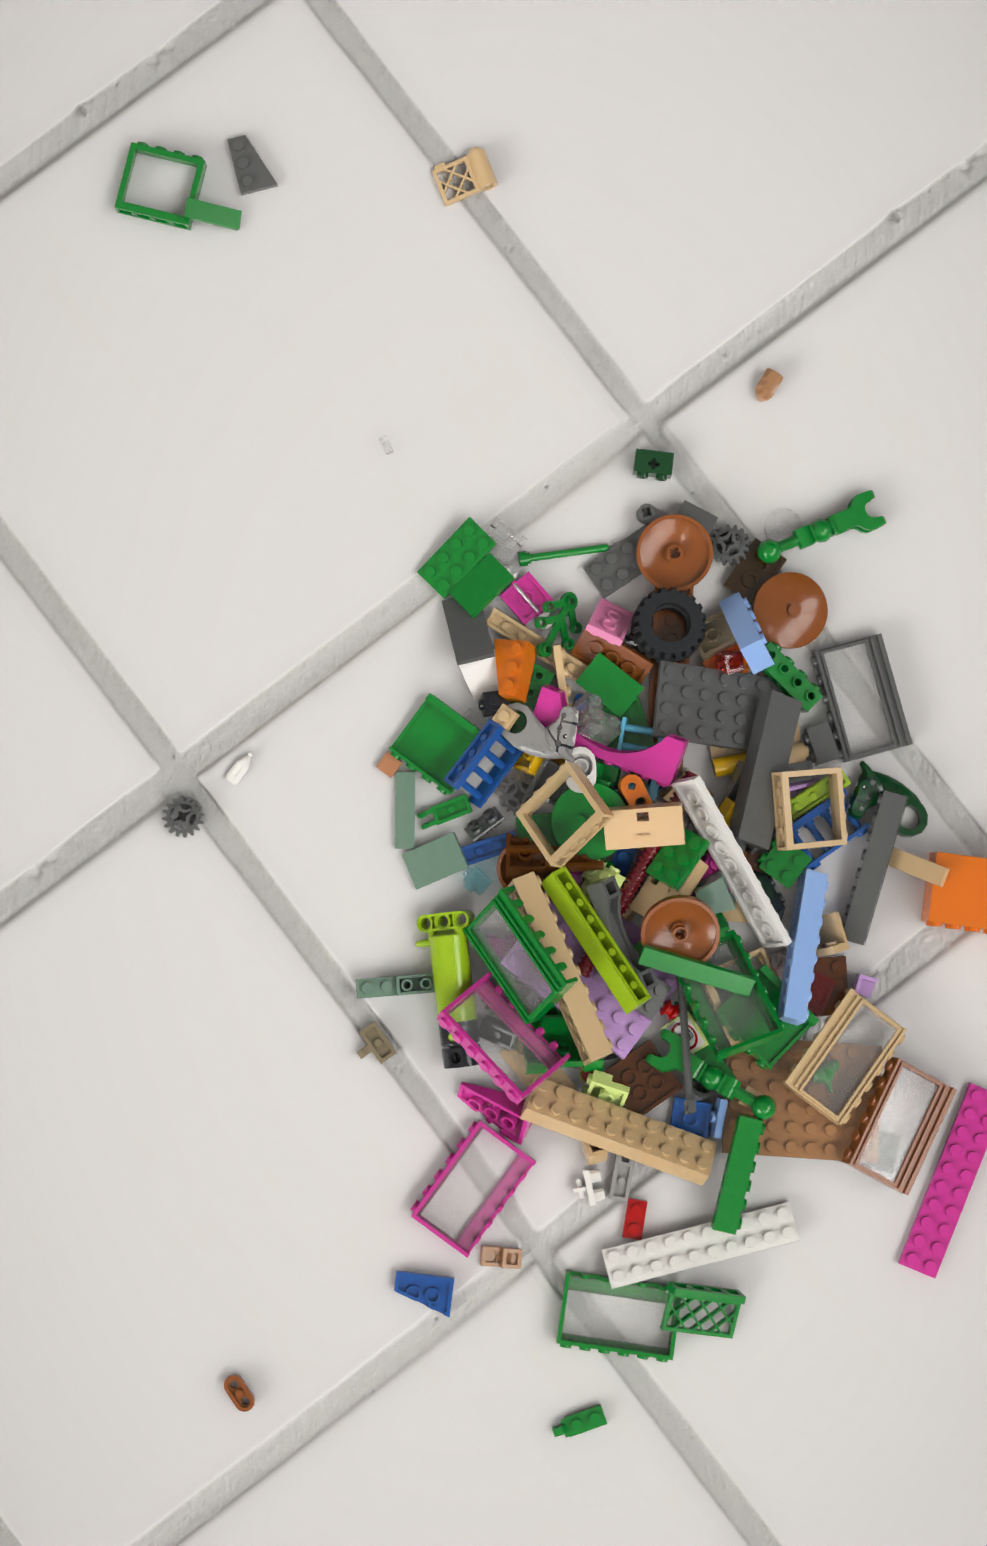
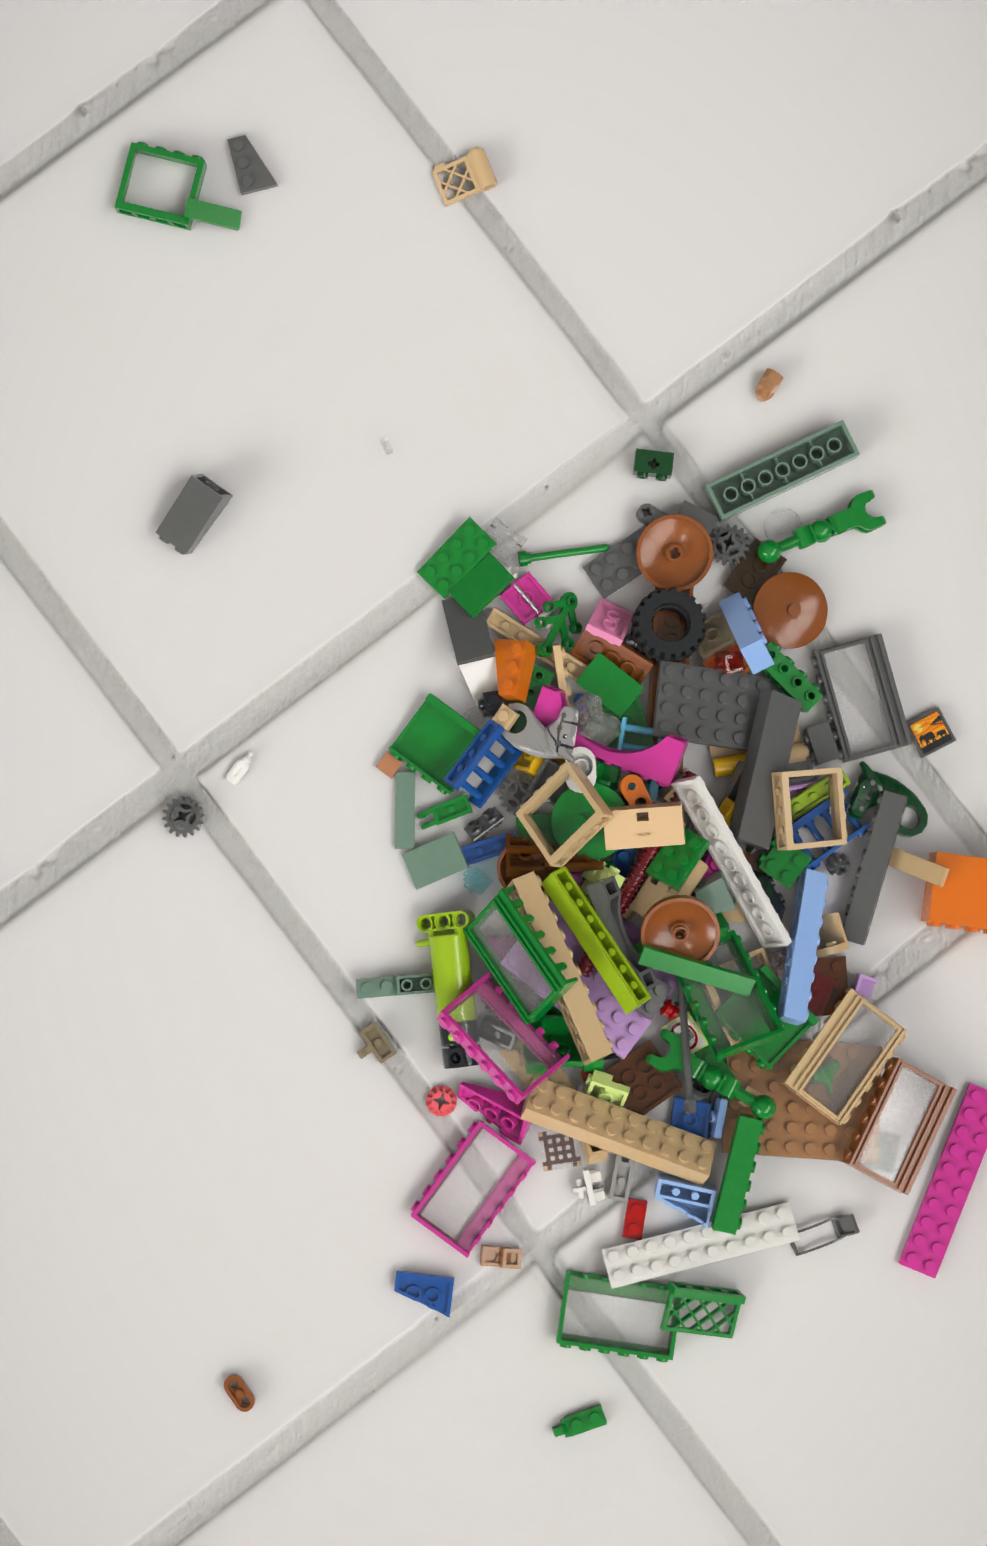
none -> dark grey slope [155,474,233,555]
none -> coral gear [426,1085,457,1116]
none -> clear tile [538,1130,582,1171]
none -> light blue wedge [654,1172,716,1228]
none -> sand green brick [703,420,860,523]
none -> dark grey piece [790,1214,860,1256]
none -> dark grey gear [825,853,850,876]
none -> tile [907,707,956,758]

